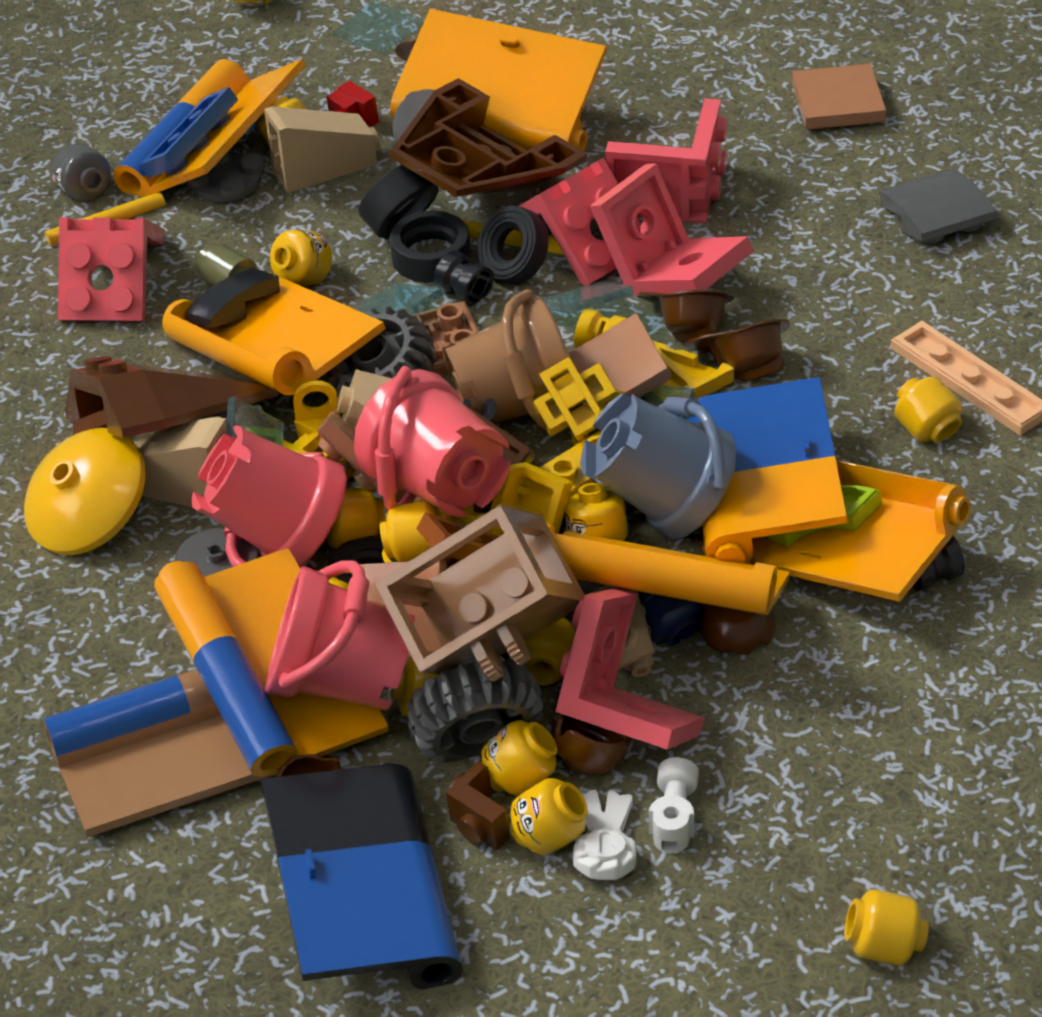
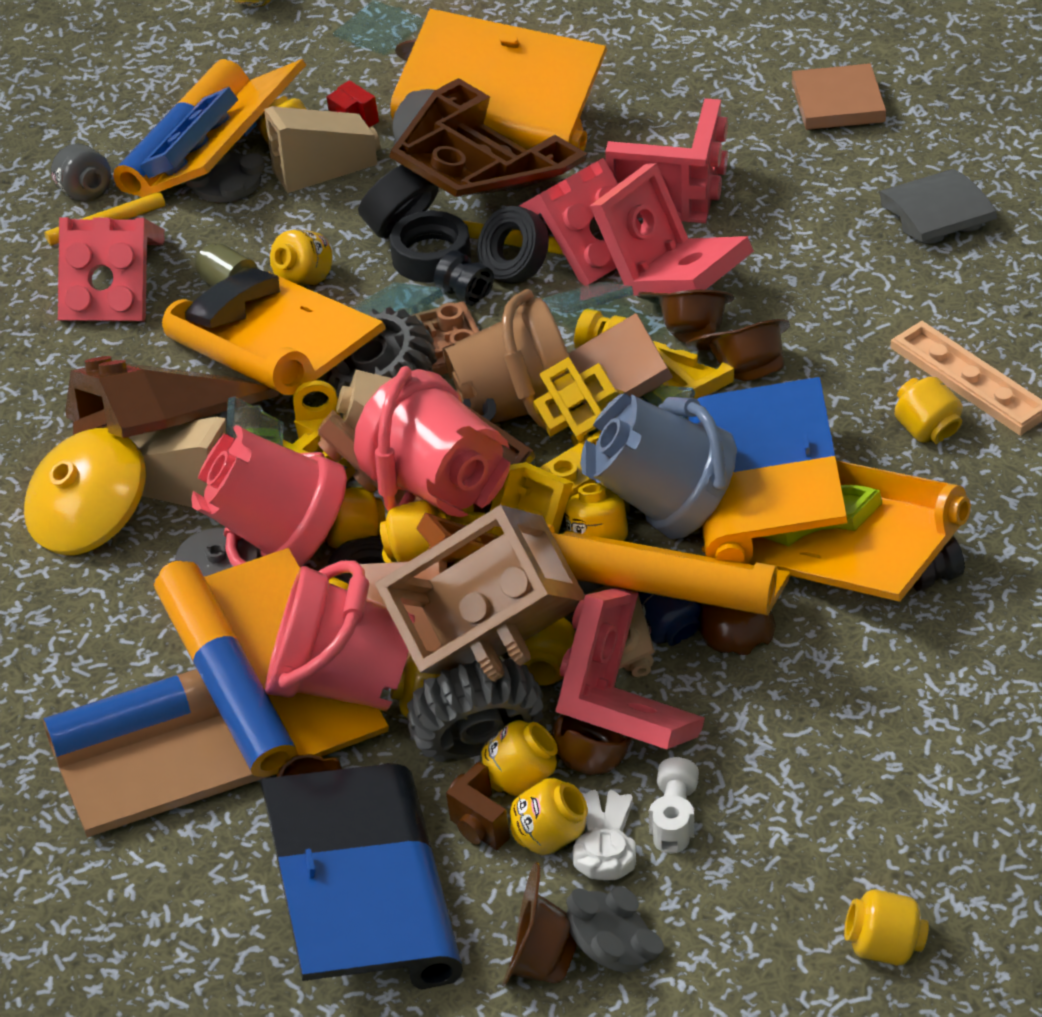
none -> reddish brown piece [502,862,577,987]
none -> dark grey piece [566,886,664,972]

